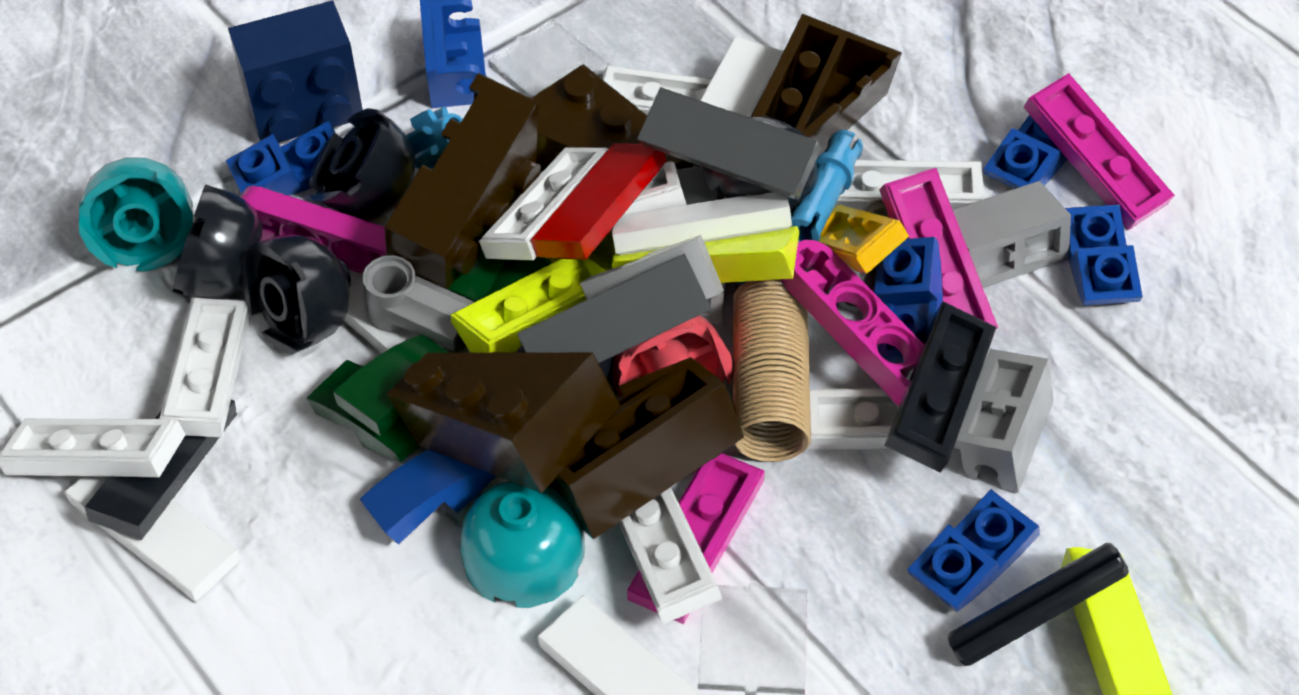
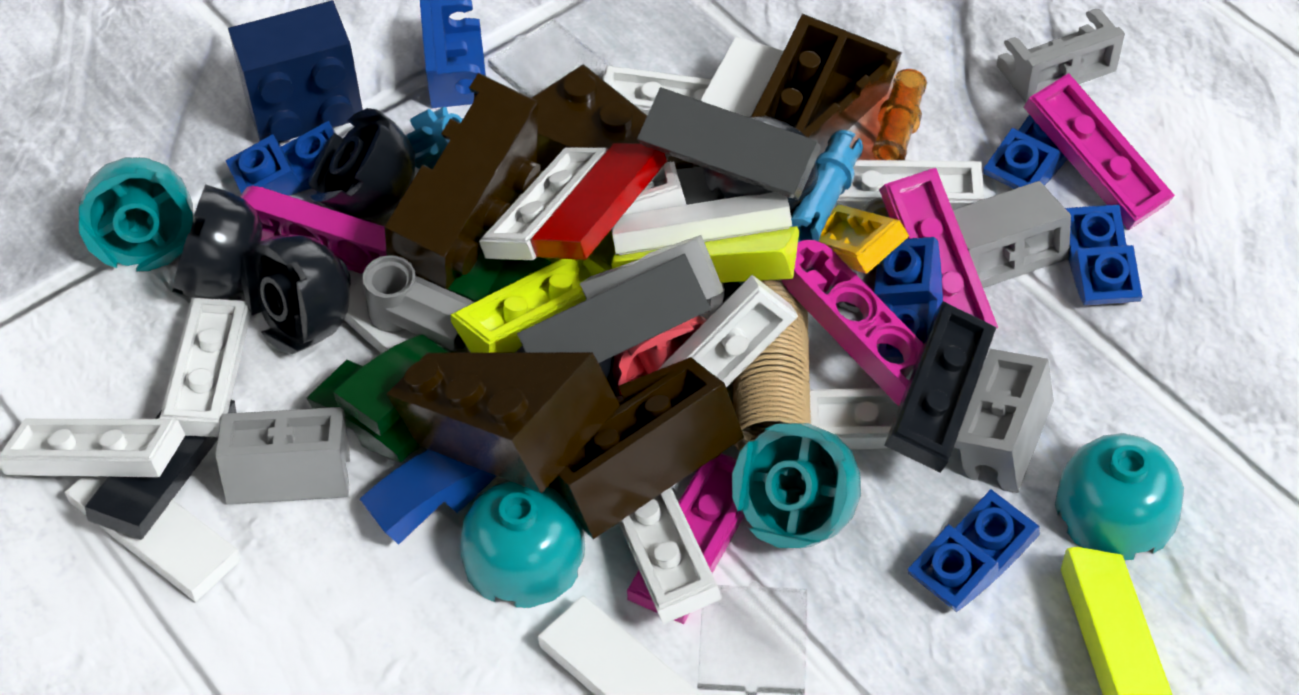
black axle [947,543,1129,666] -> none
none -> light grey hinge [215,407,350,504]
none -> white tile [658,275,798,387]
none -> teal cylinder [732,423,861,548]
none -> clear orange pin [872,69,928,160]
none -> light grey hinge [996,9,1125,103]
none -> teal cylinder [1055,433,1184,561]

